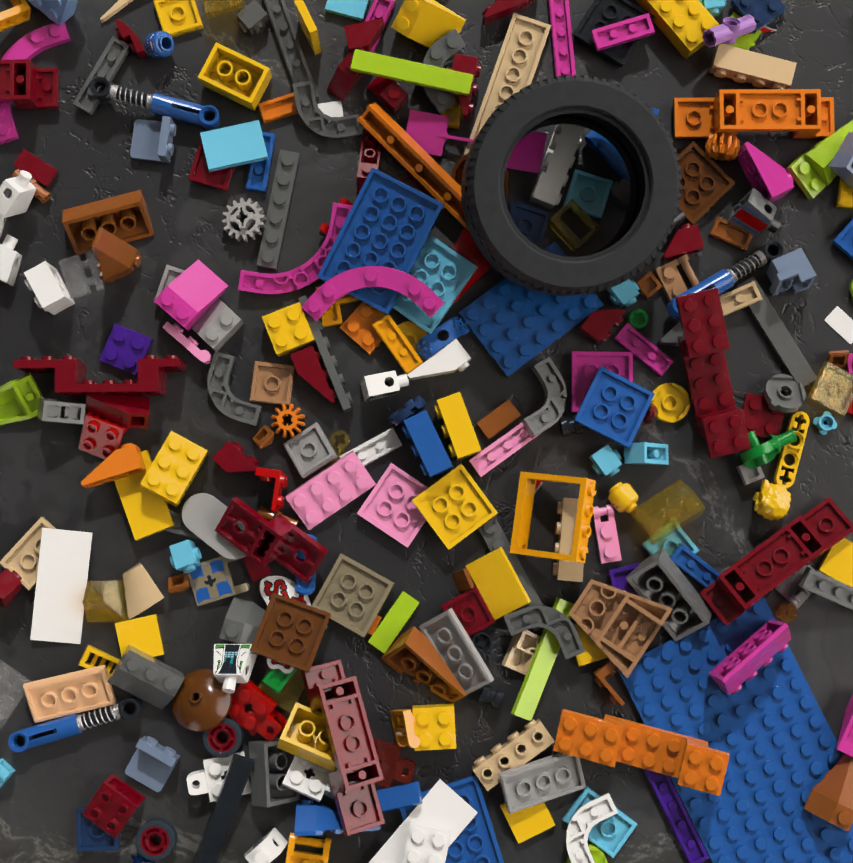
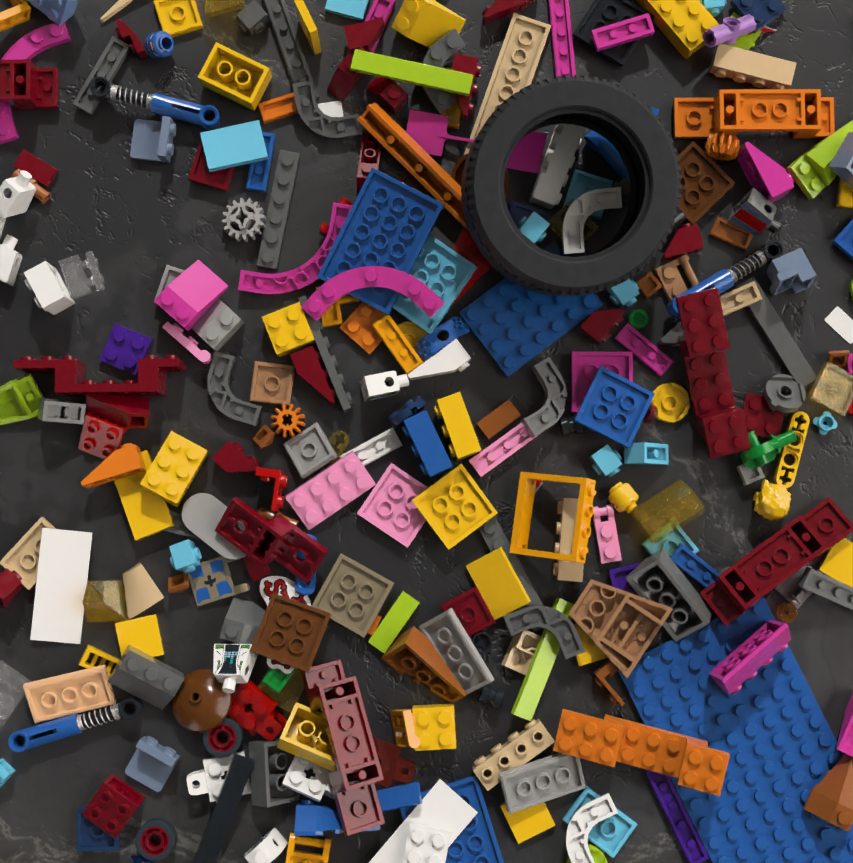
dark orange slope [62,190,154,255] -> none
dark orange wedge [92,227,142,284] -> none
dark orange slope [452,568,474,592] -> none
none -> medium azure brick [517,211,550,244]
none -> white plate [562,187,622,254]

